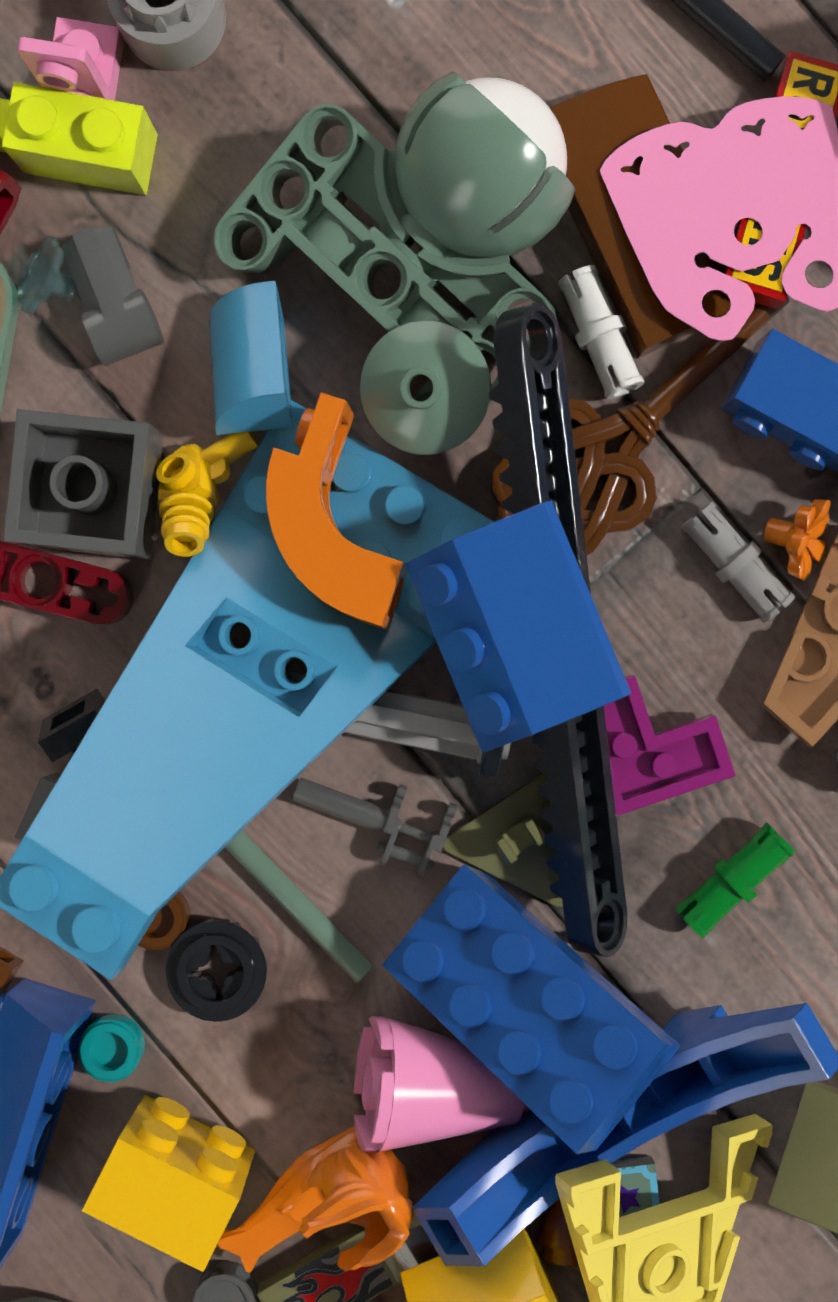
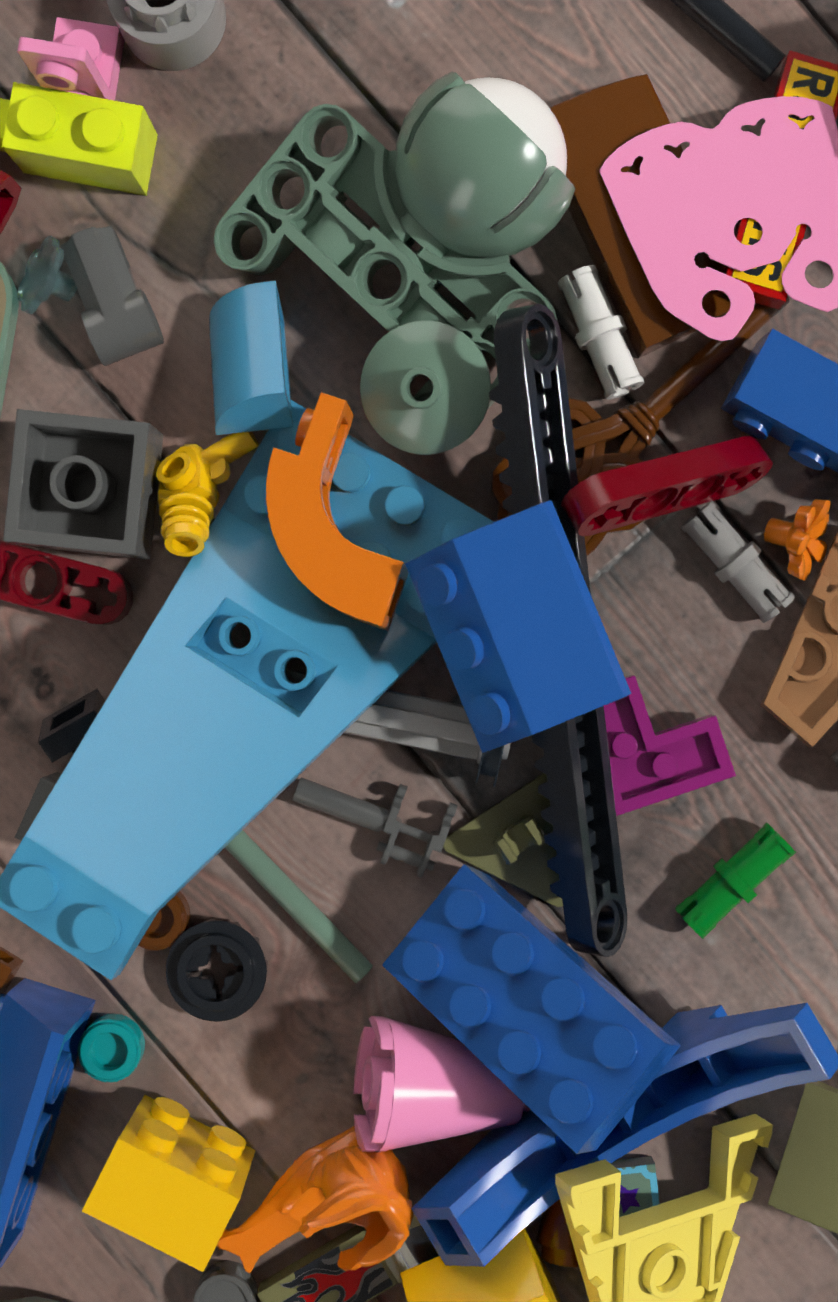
none -> dark red beam [561,435,773,536]

